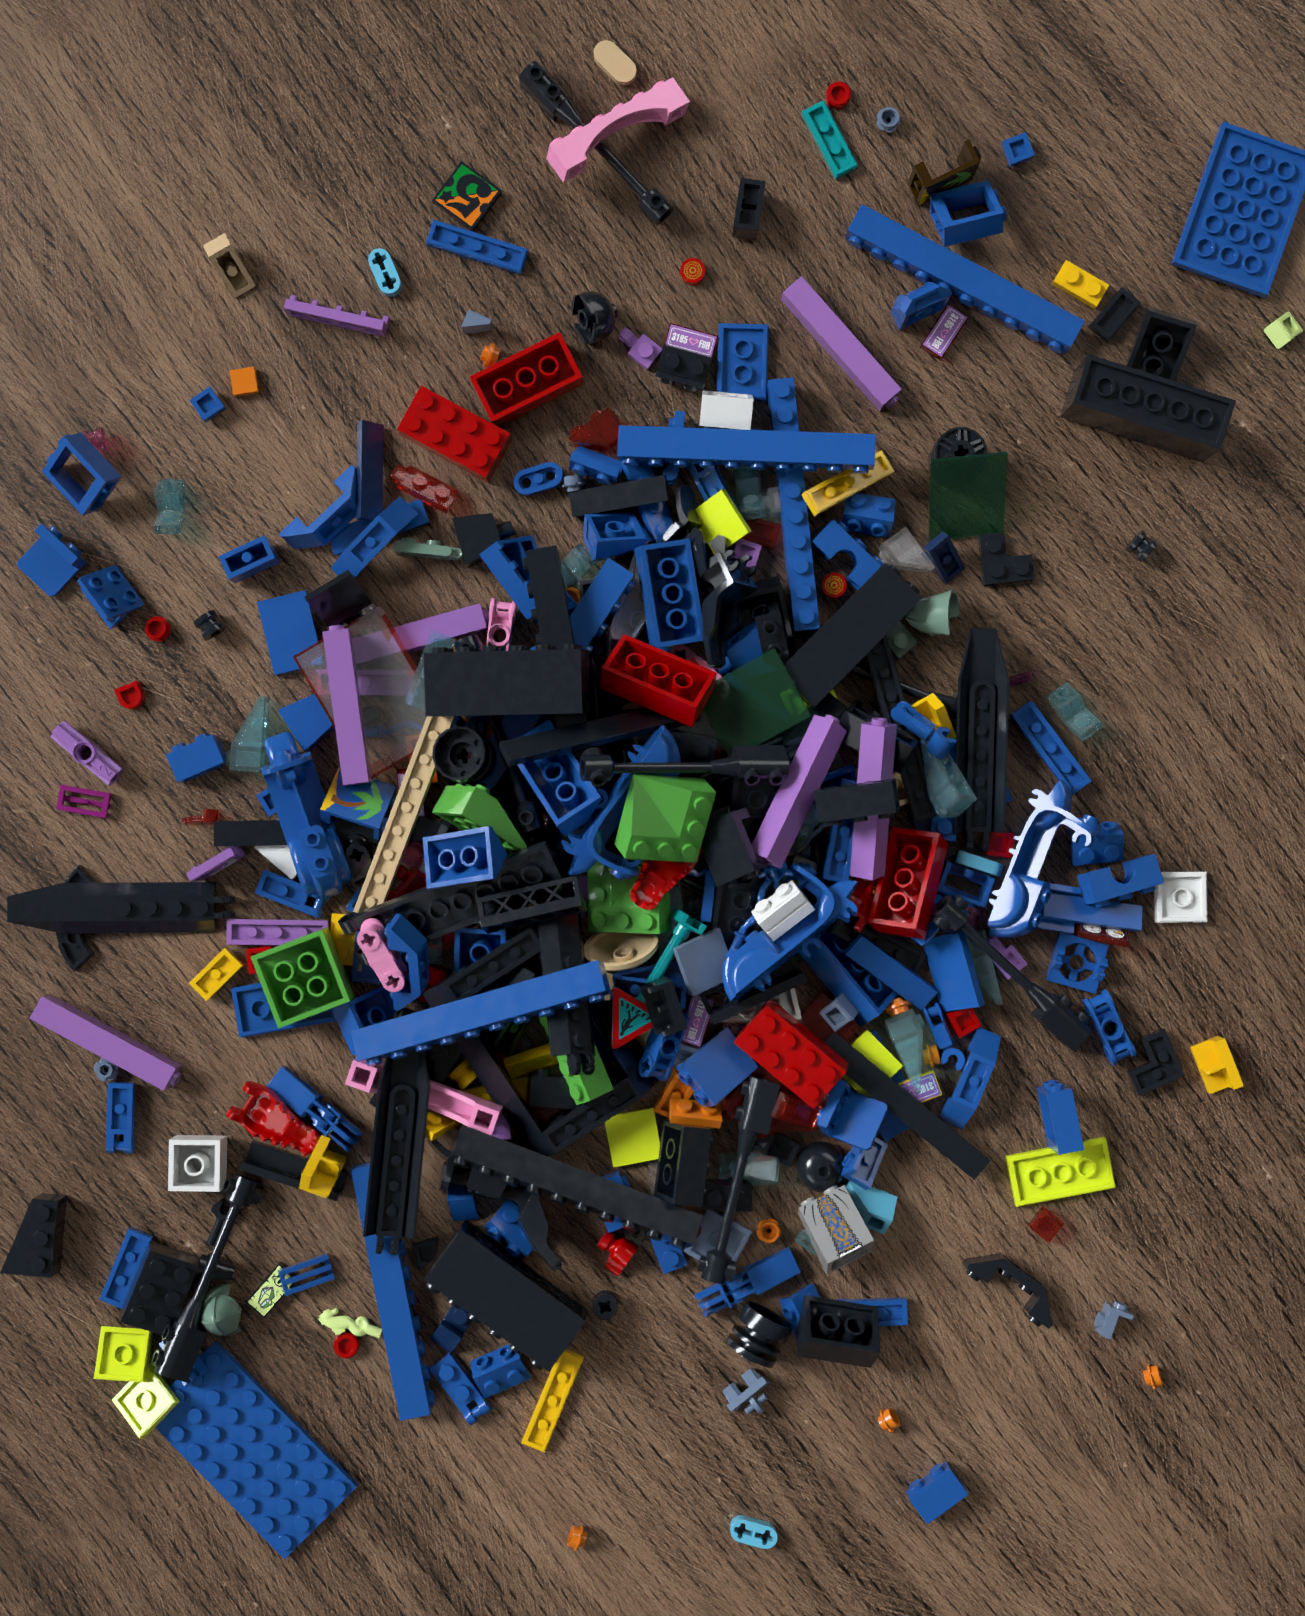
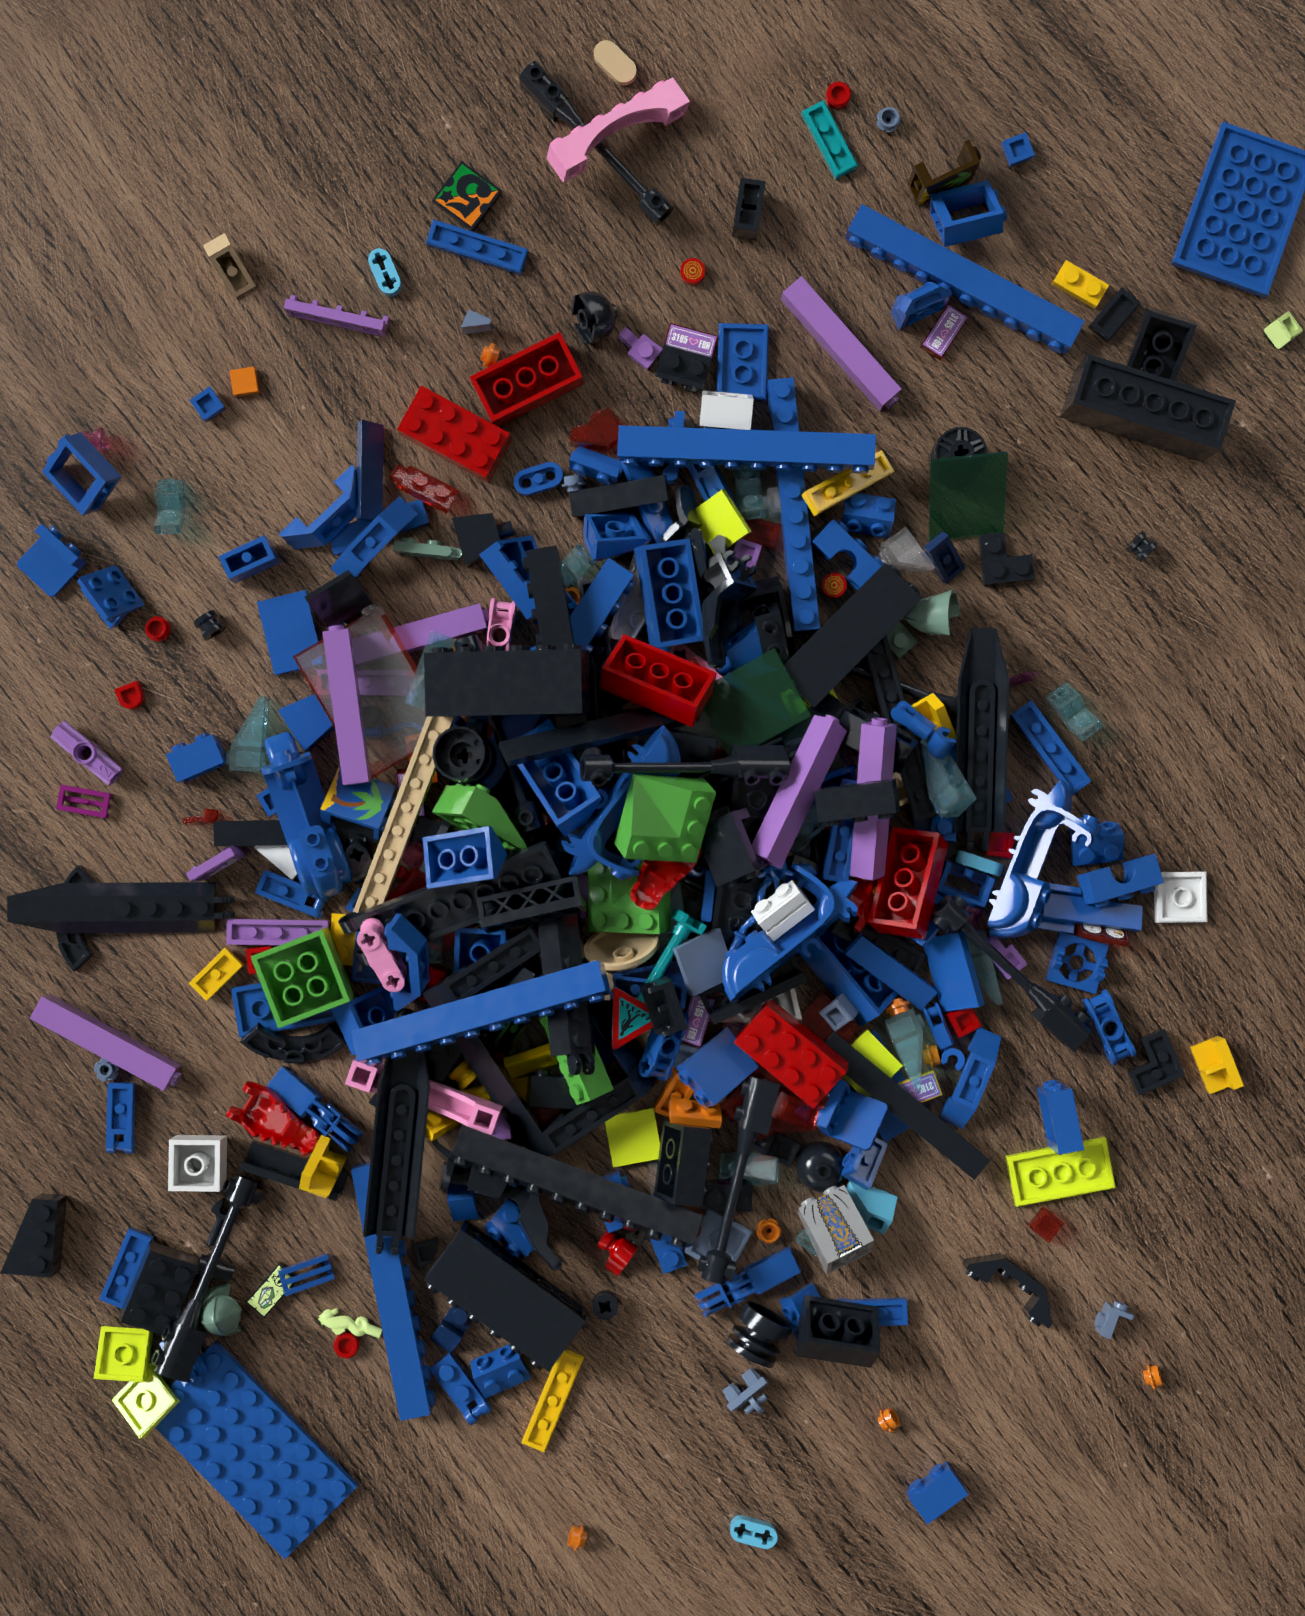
none -> black tile [240,1022,347,1063]

